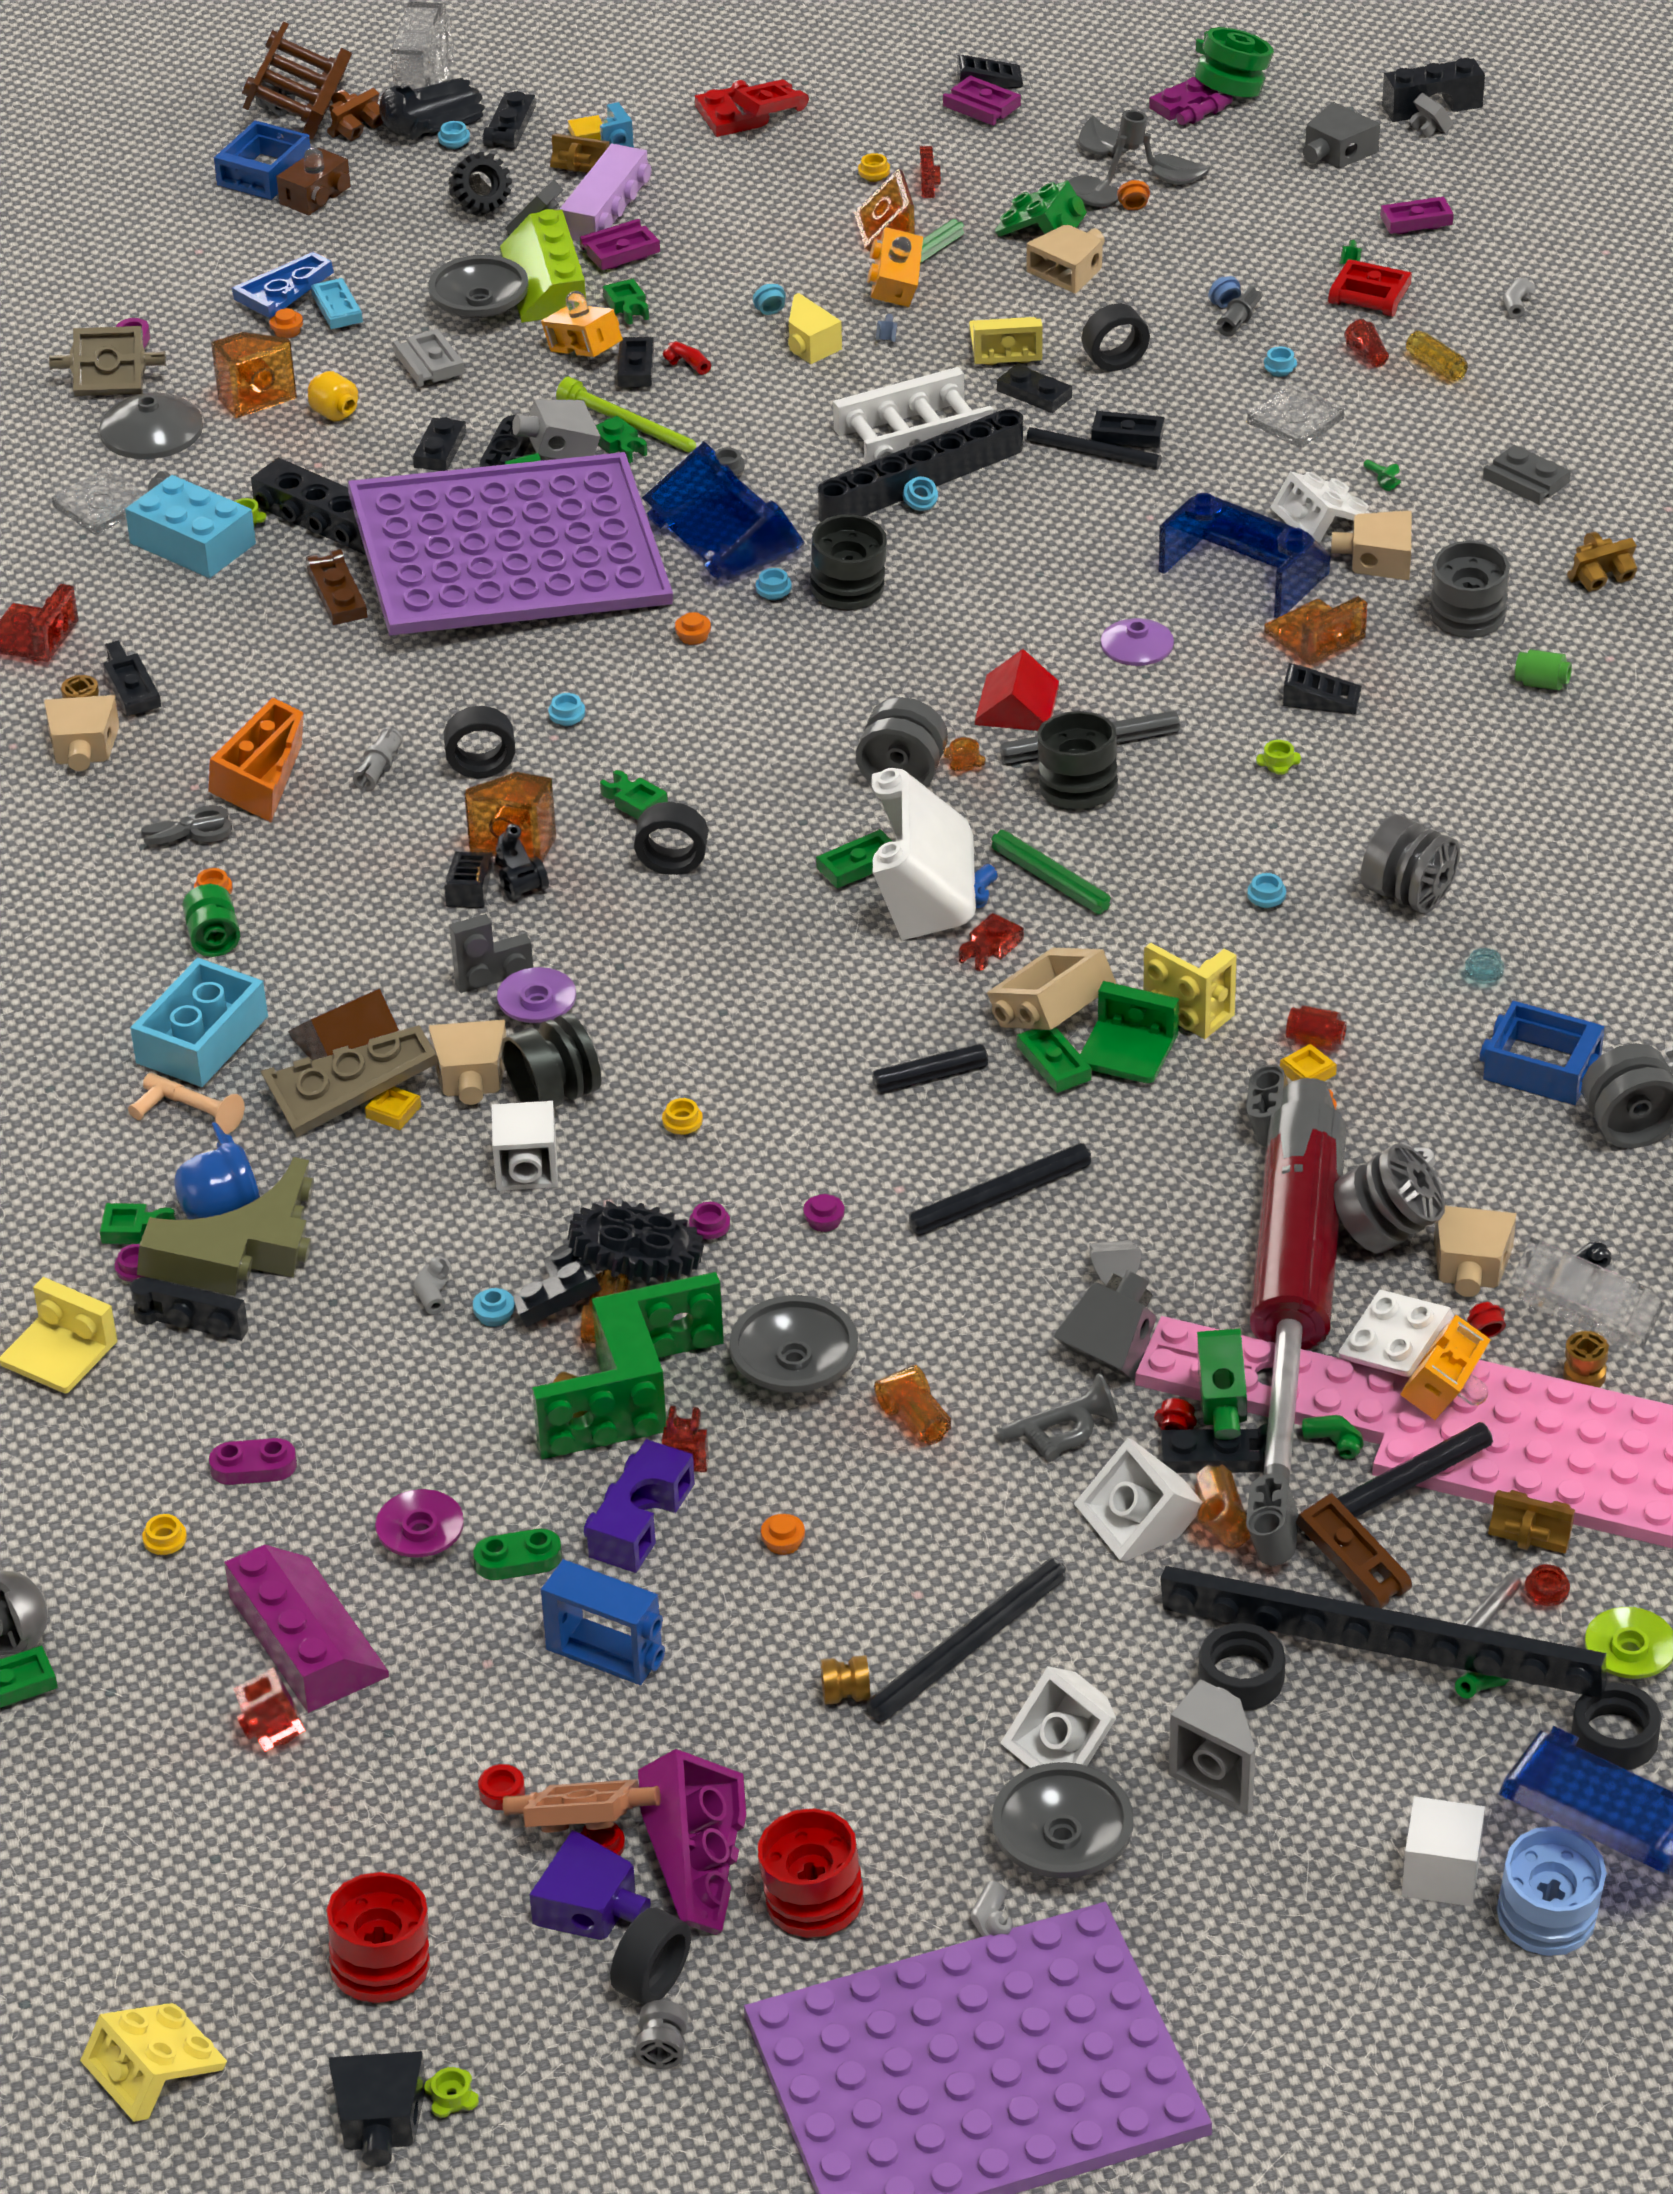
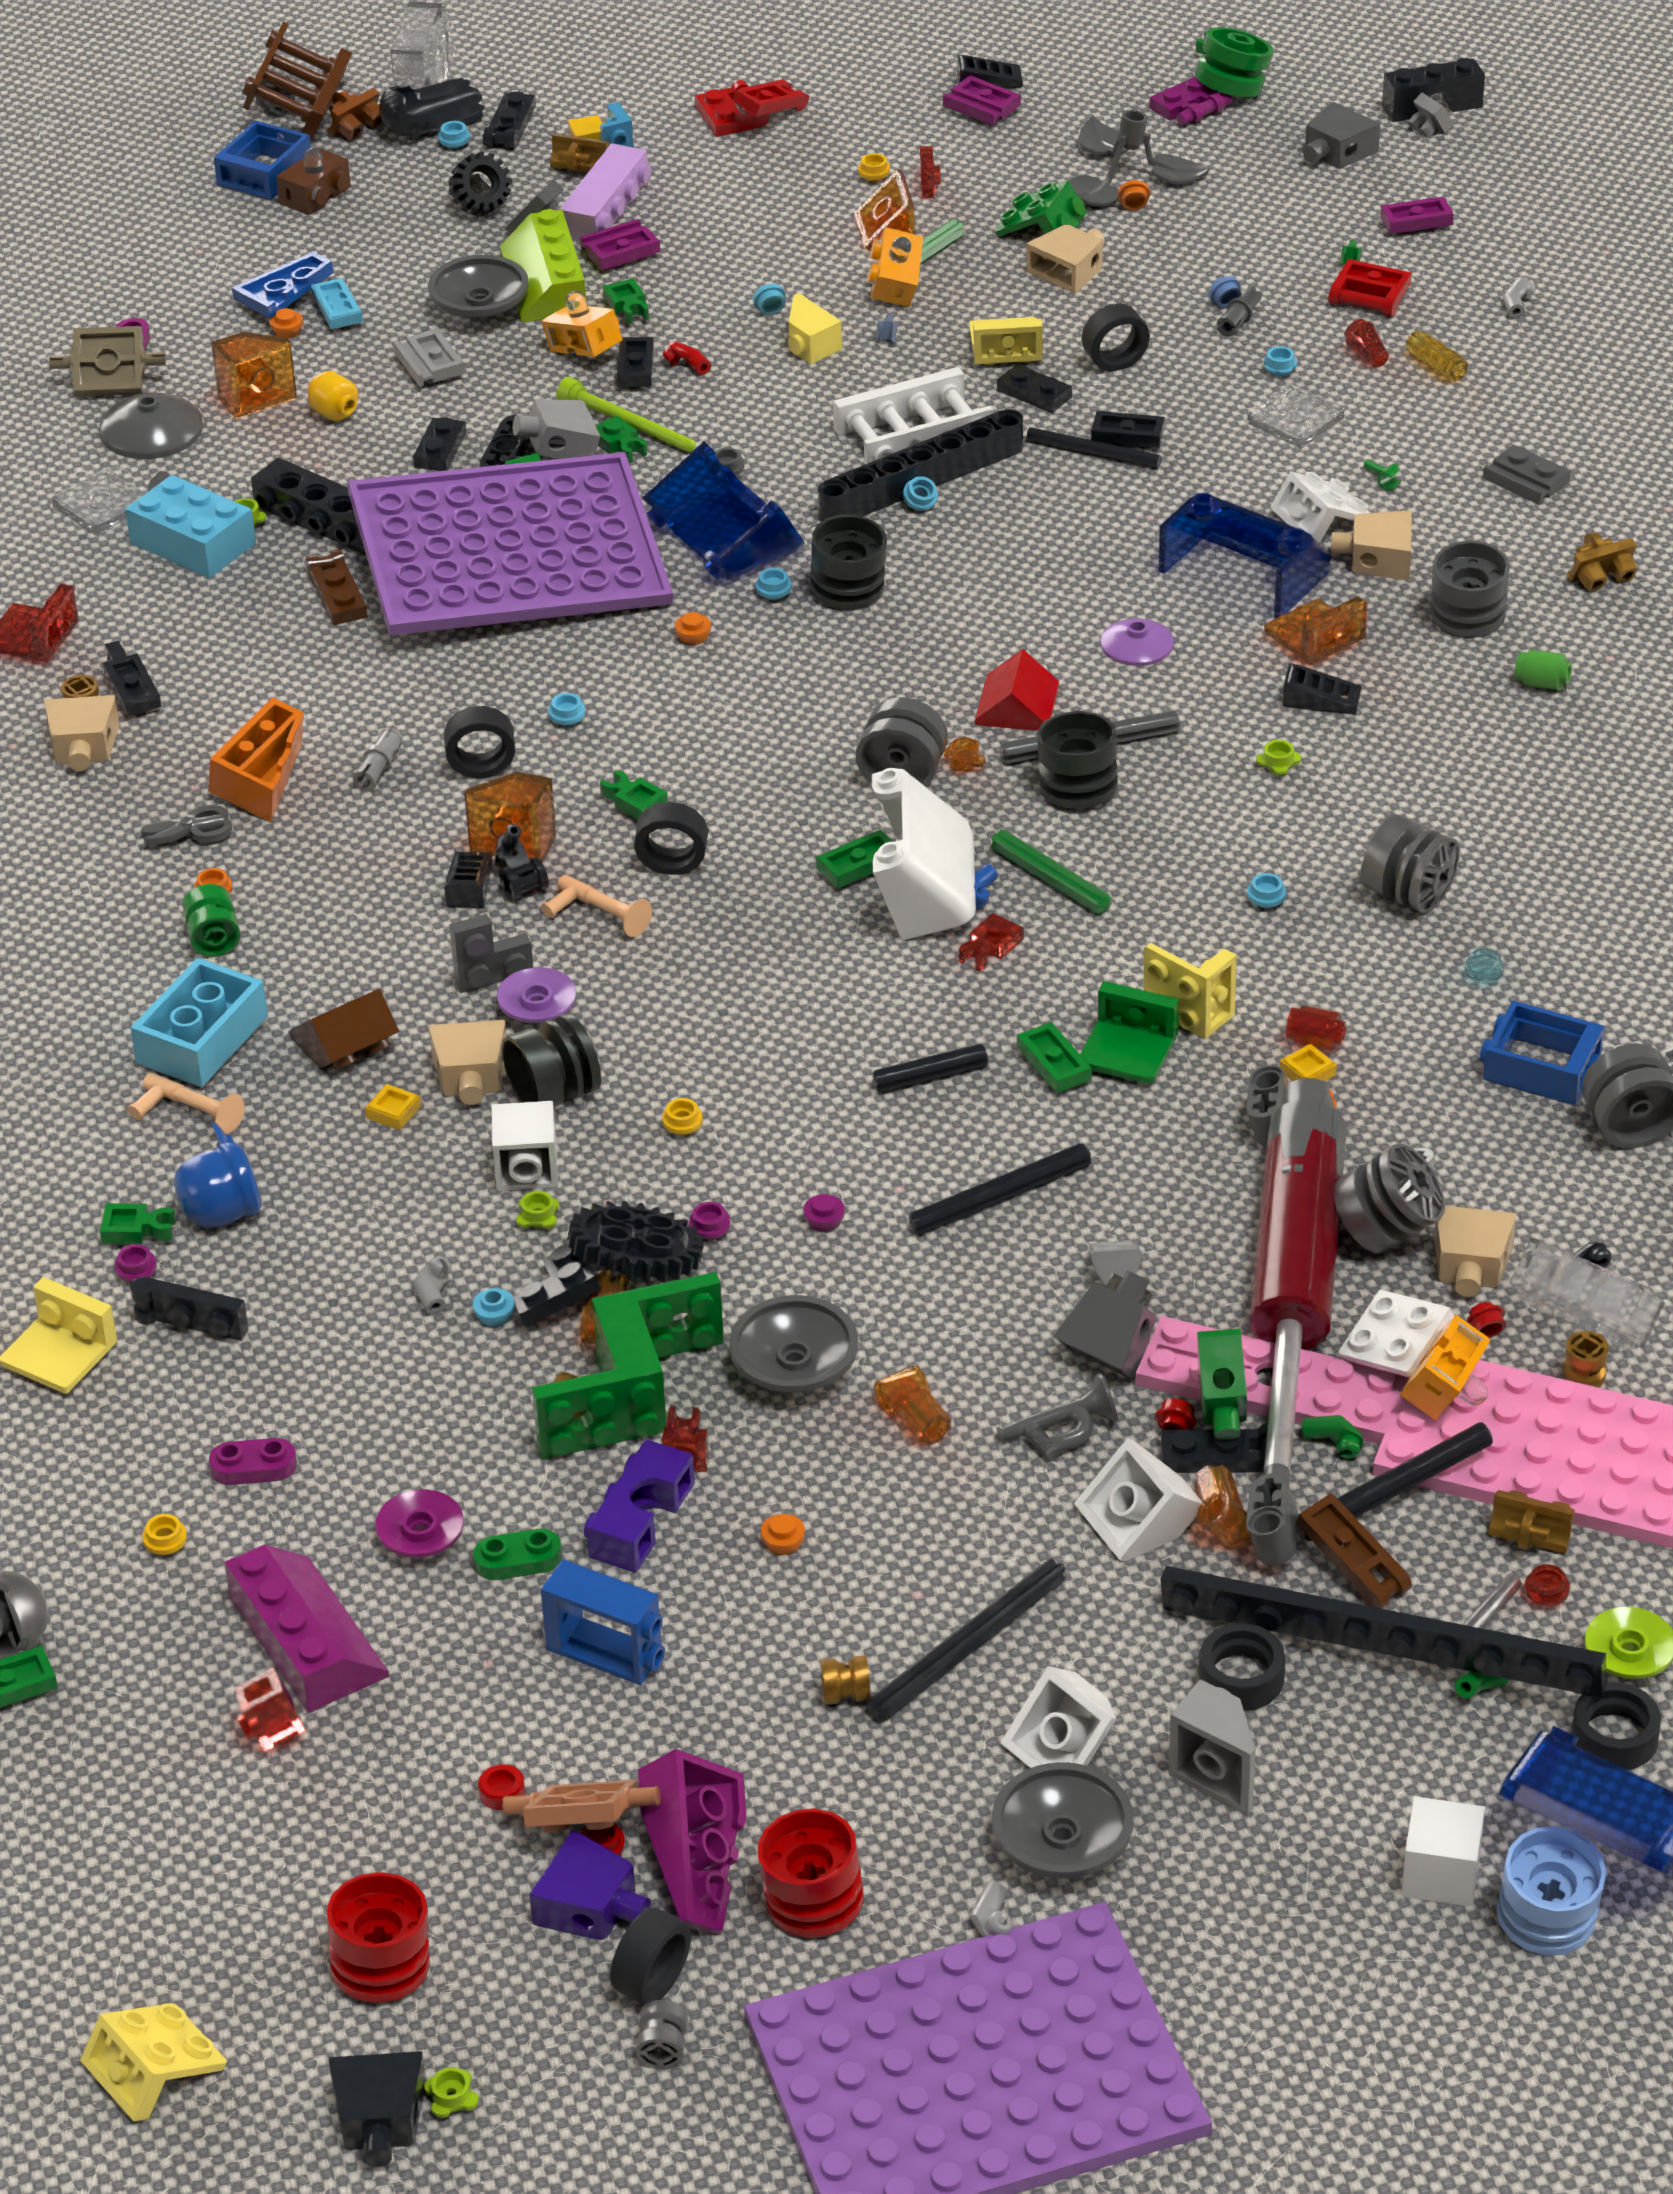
olive arch [137,1157,314,1296] -> none
dark tan wing [260,1025,439,1138] -> none
tan window [987,947,1117,1030] -> none
none -> lime plate [516,1191,559,1229]
none -> light nougat piece [541,875,652,937]

